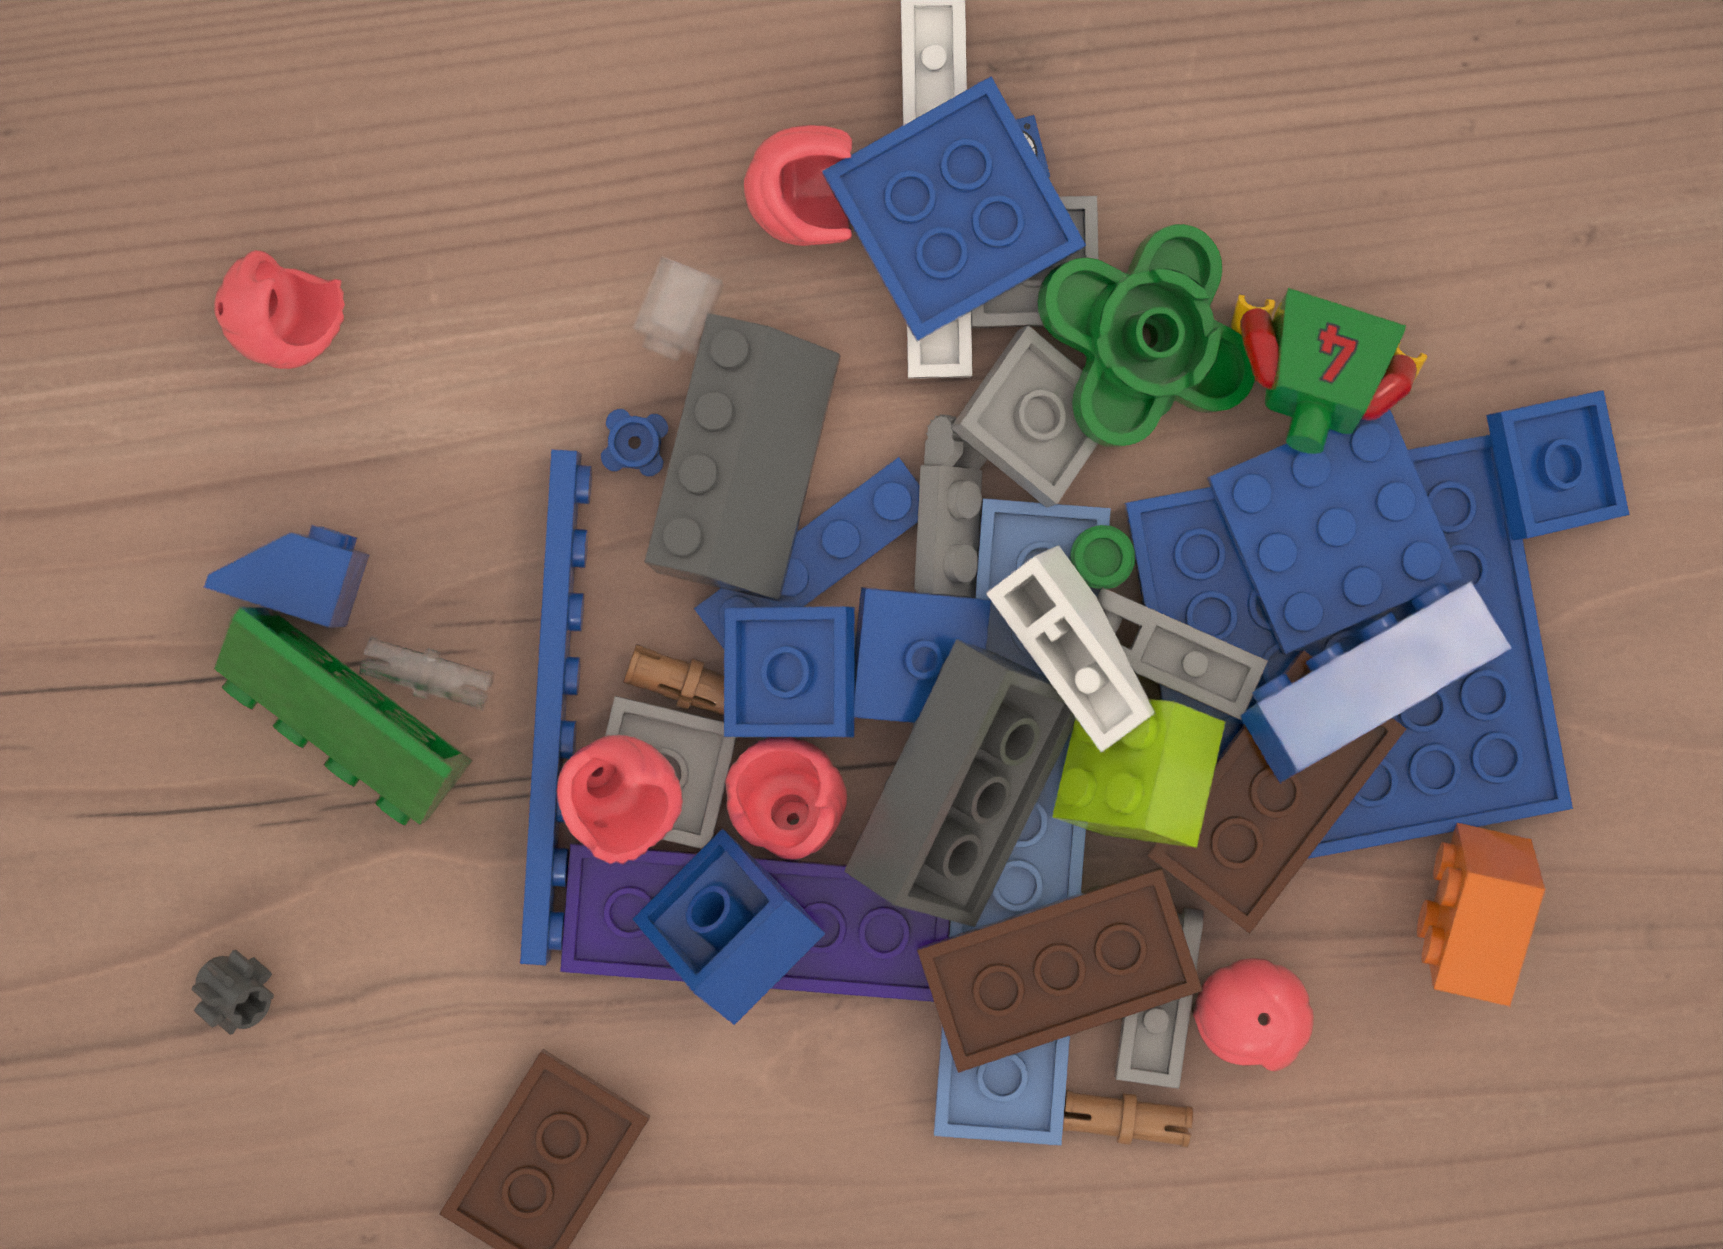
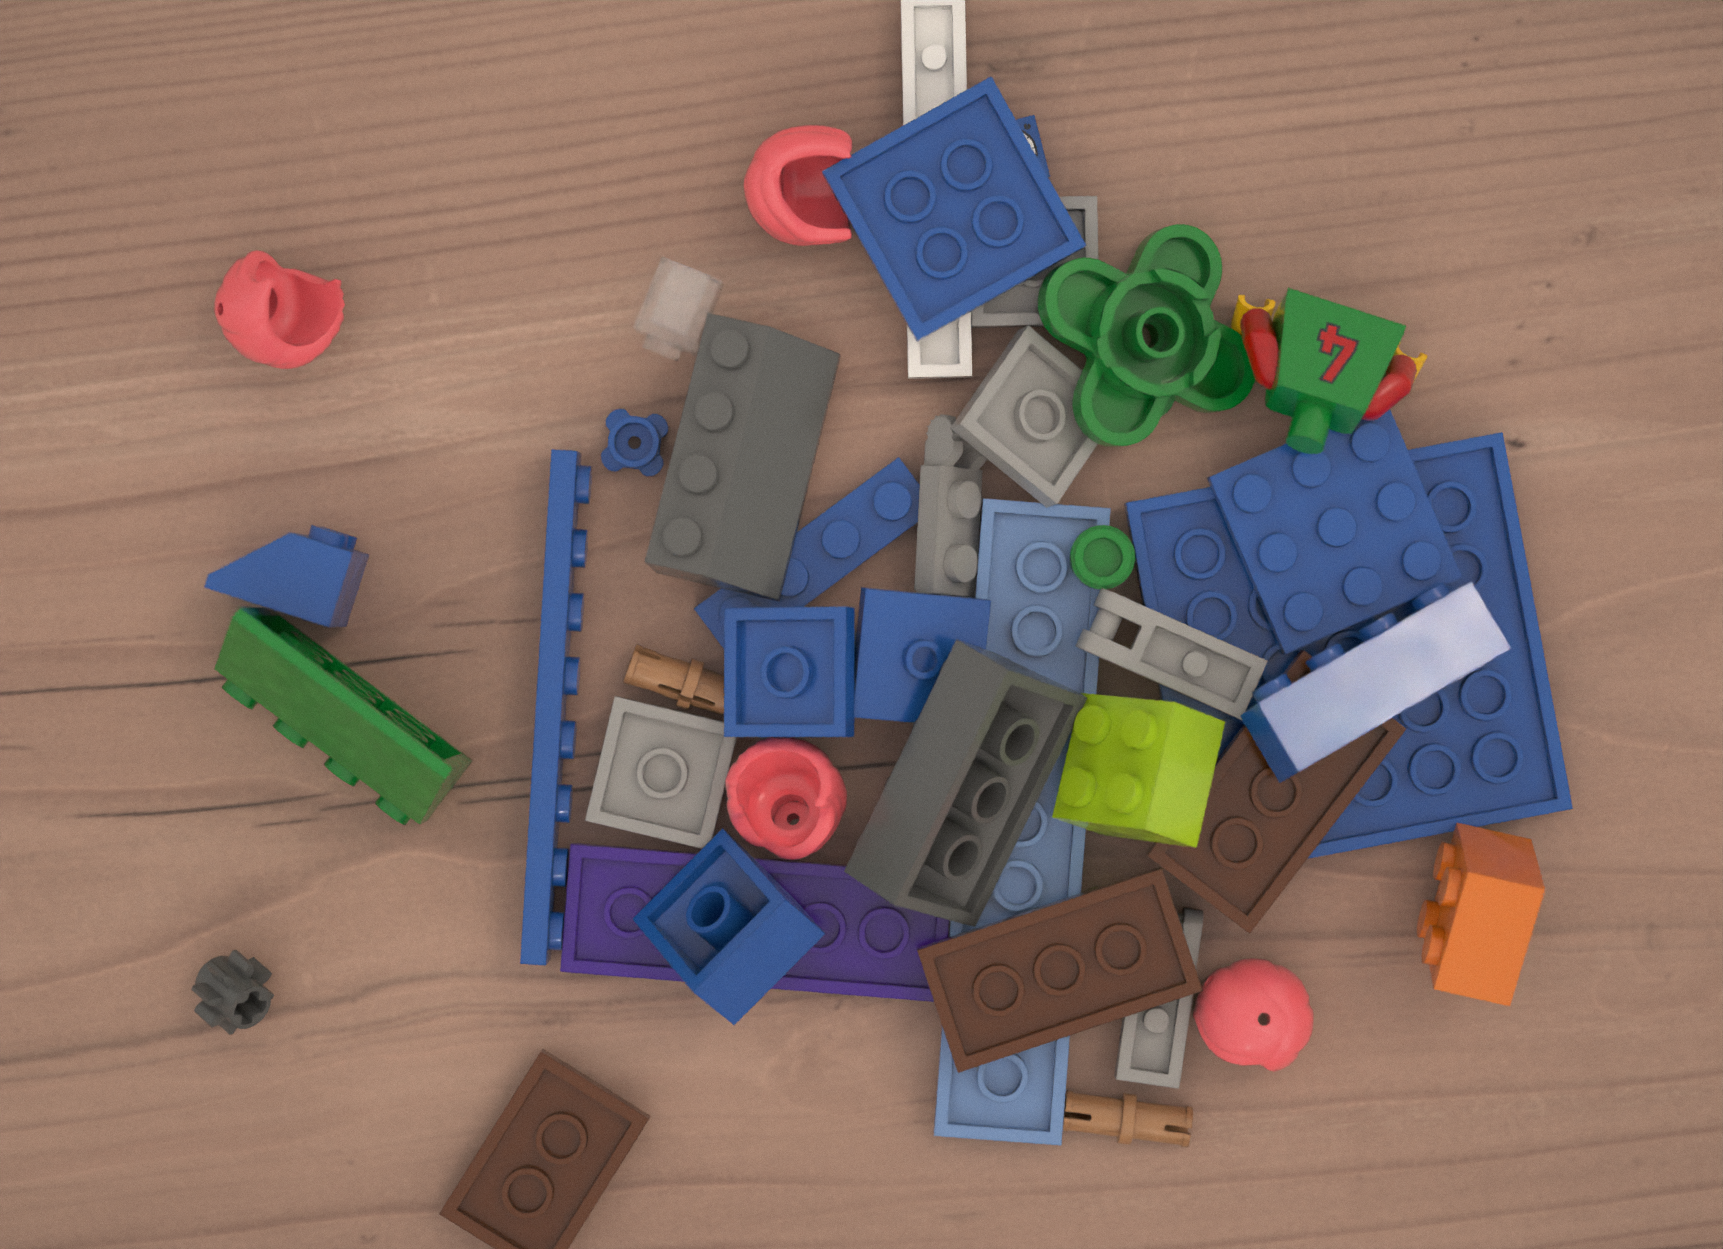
clear pin [359,636,494,711] -> none
coral piece [557,735,683,864] -> none
white slope [986,545,1155,752] -> none
blue plate [1486,390,1630,541] -> none

